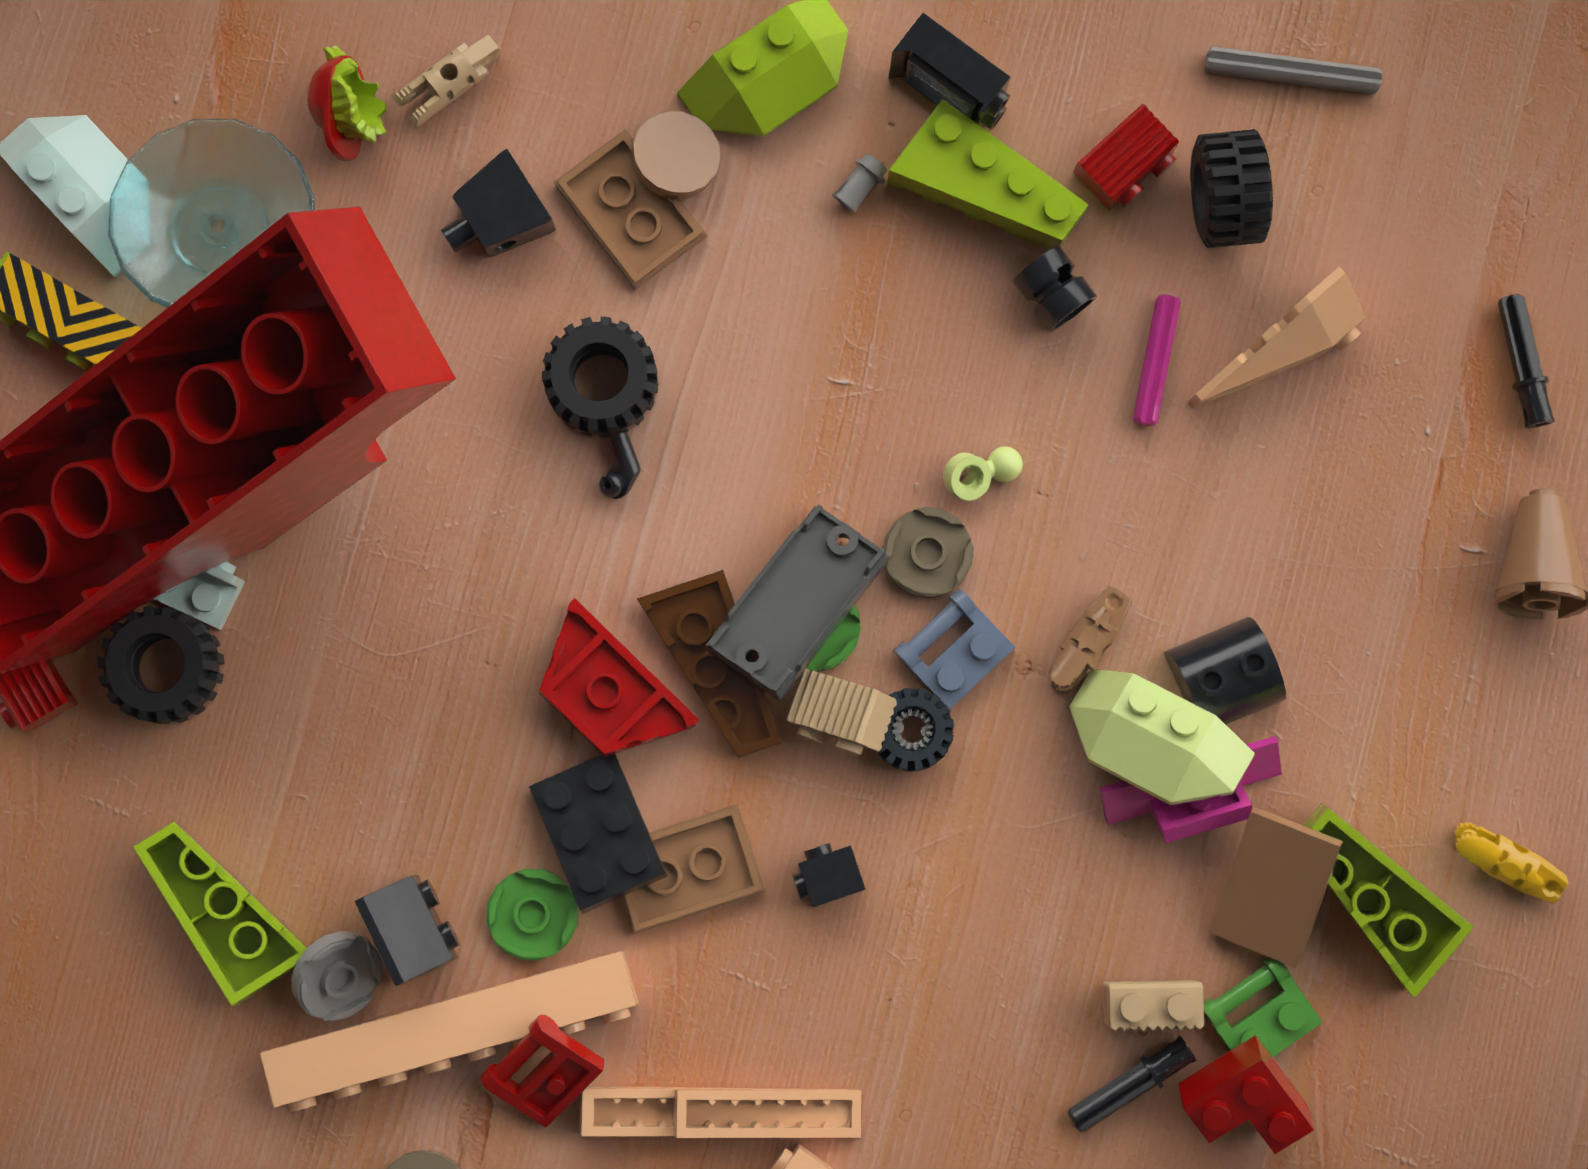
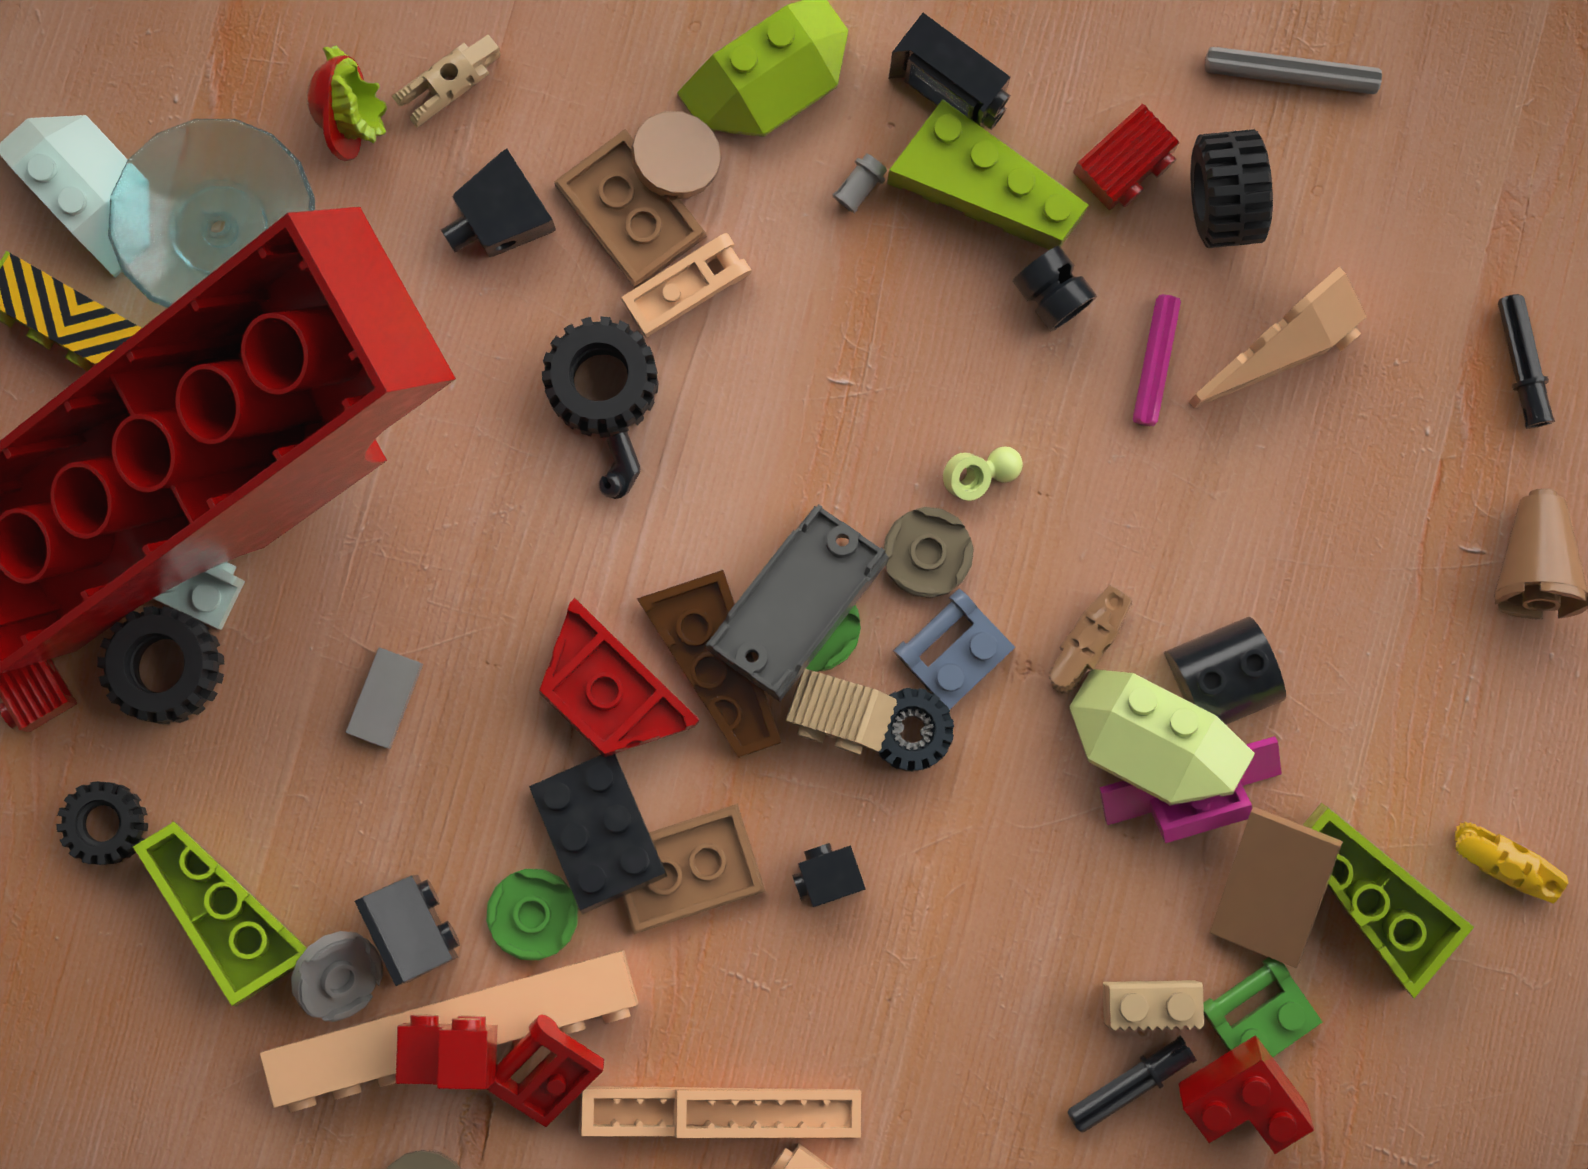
none -> black tyre [56,781,148,865]
none -> light grey tile [346,647,423,749]
none -> red brick [395,1015,498,1090]
none -> light nougat plate [621,233,752,338]

